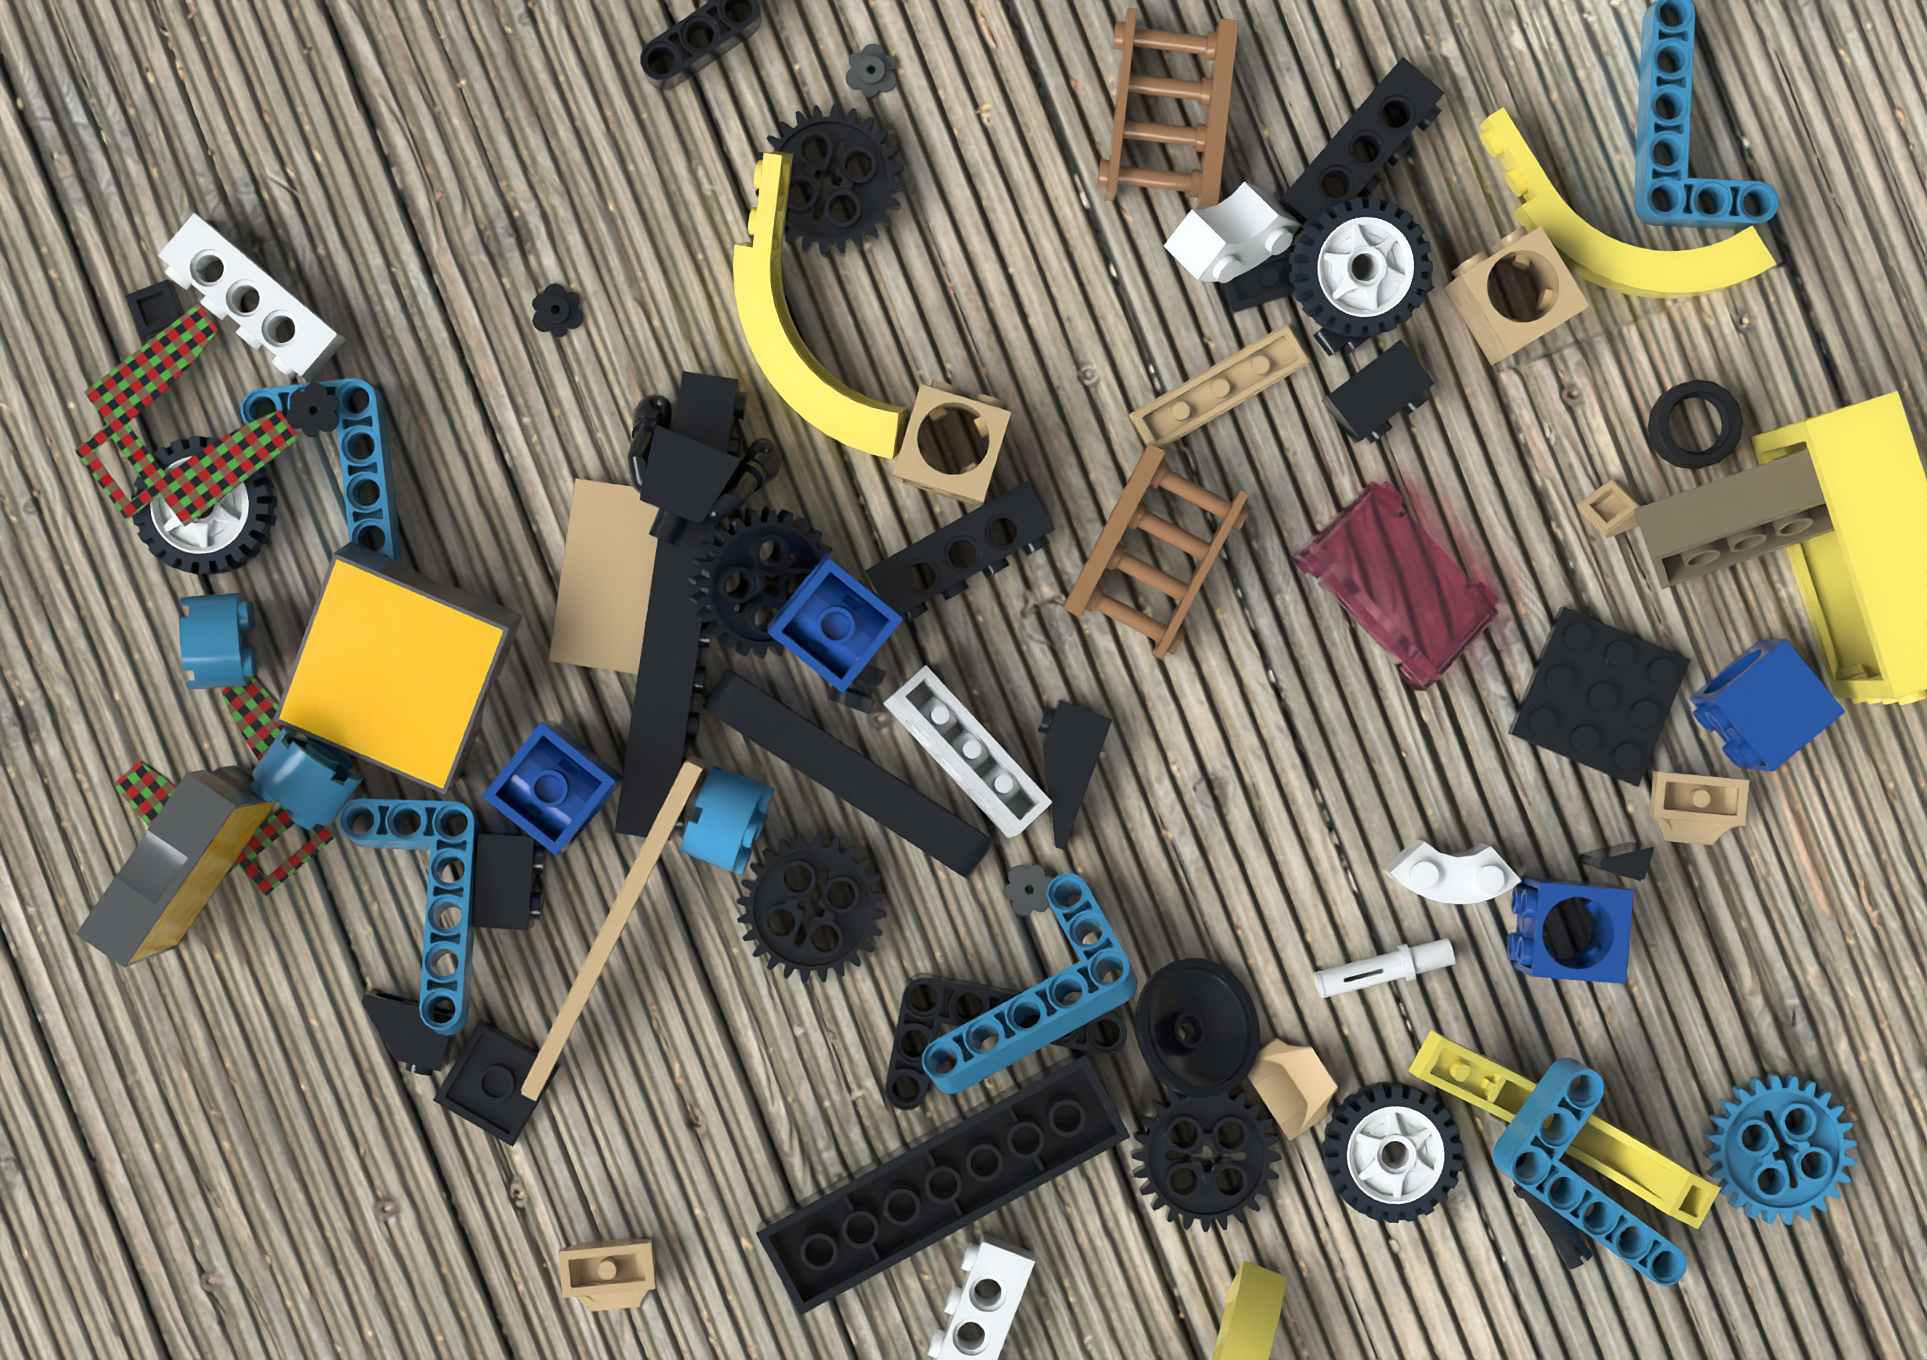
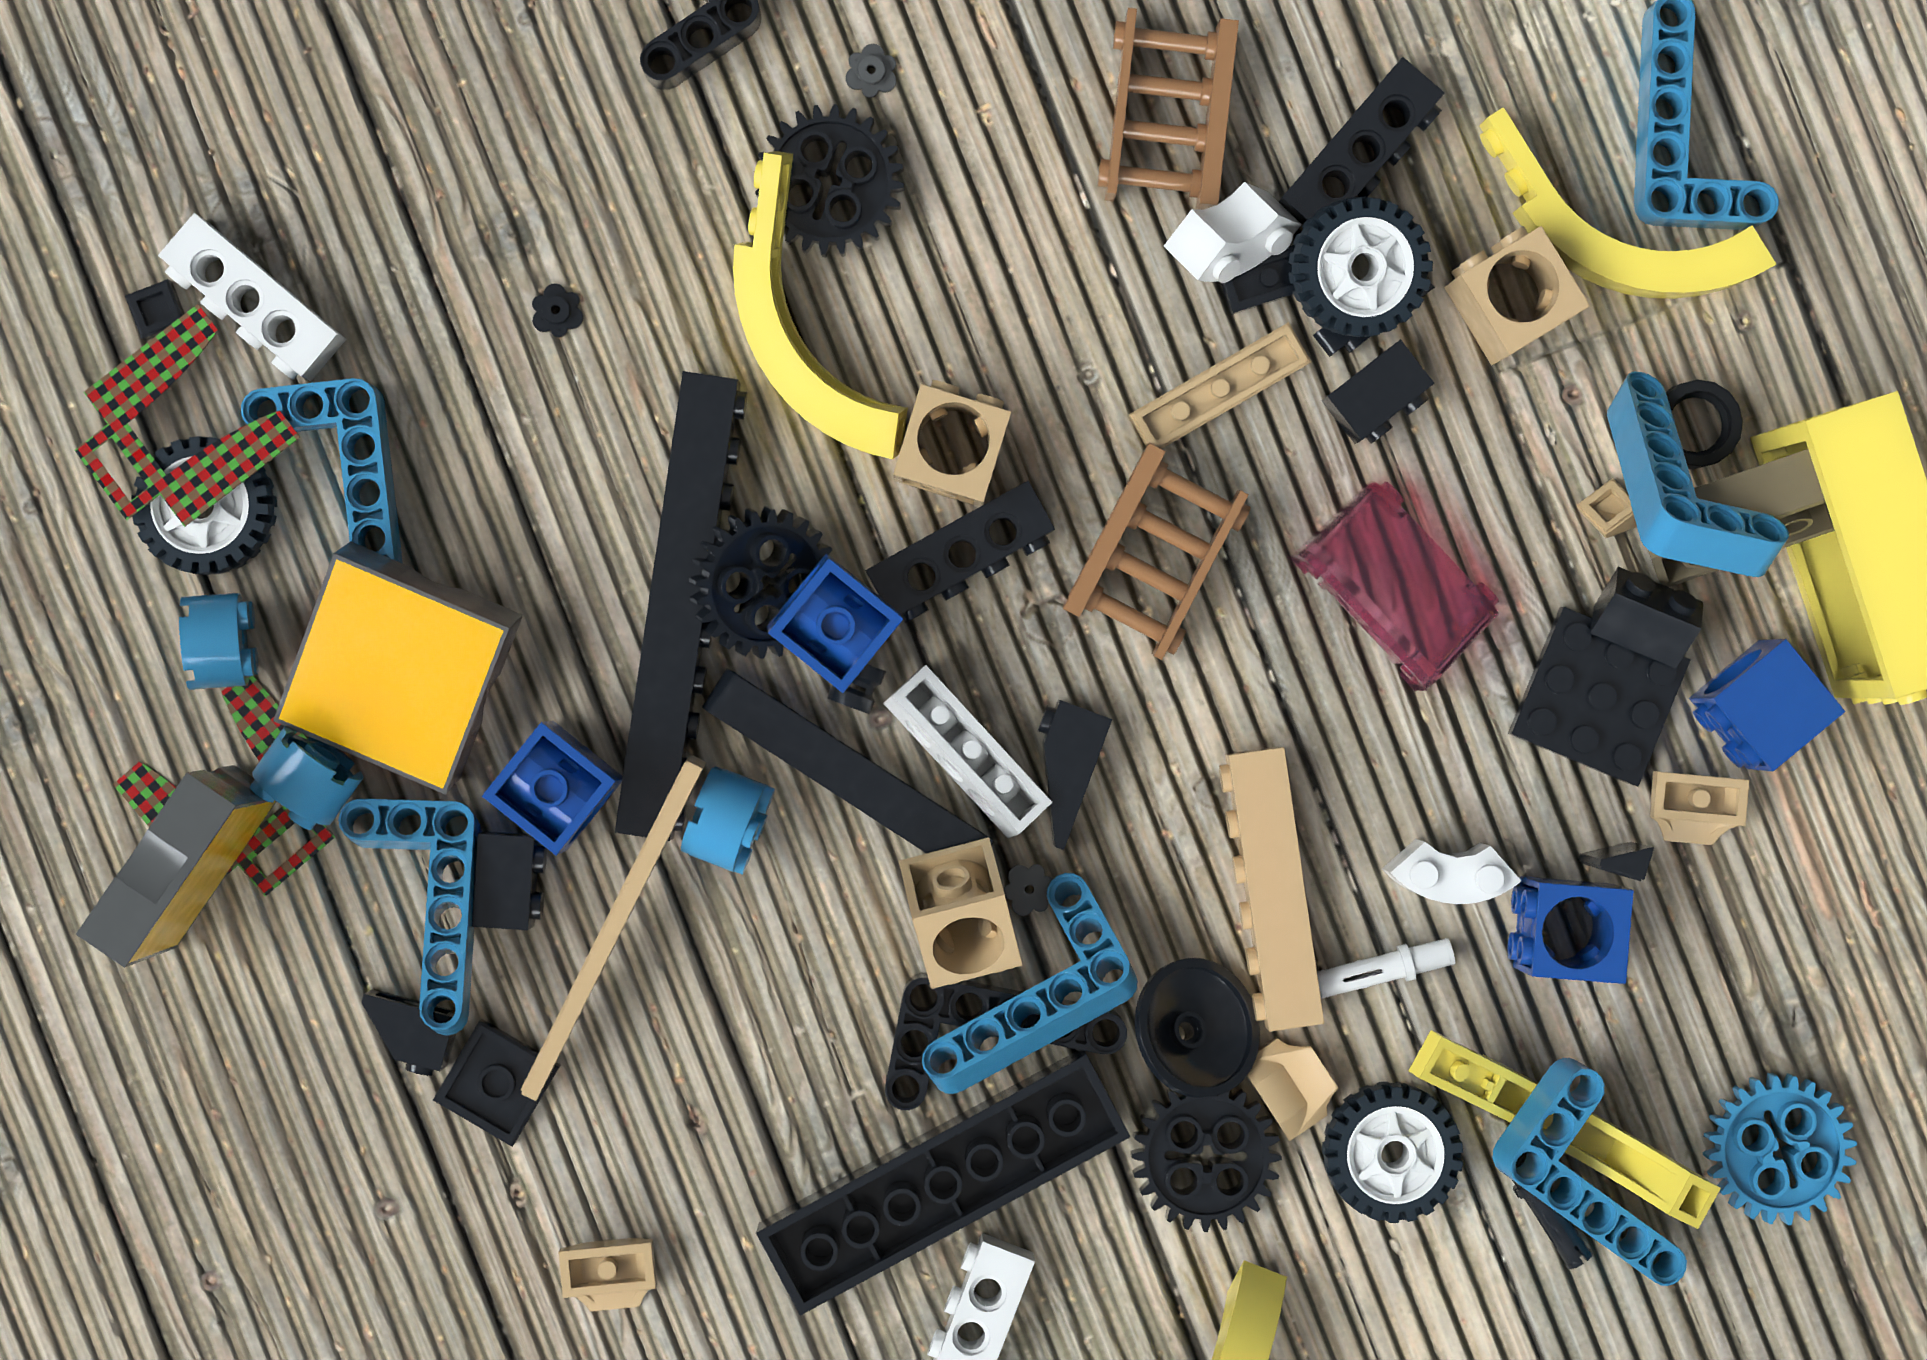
black plant [286,382,339,437] -> none
tan tile [548,478,658,674] -> none
black torso [627,394,782,545] -> none
black gear [737,832,887,983] -> none
none -> tan brick [899,837,1022,989]
none -> tan brick [1219,746,1324,1032]
none -> black brick [1591,566,1703,669]
none -> dark azure beam [1607,371,1789,577]

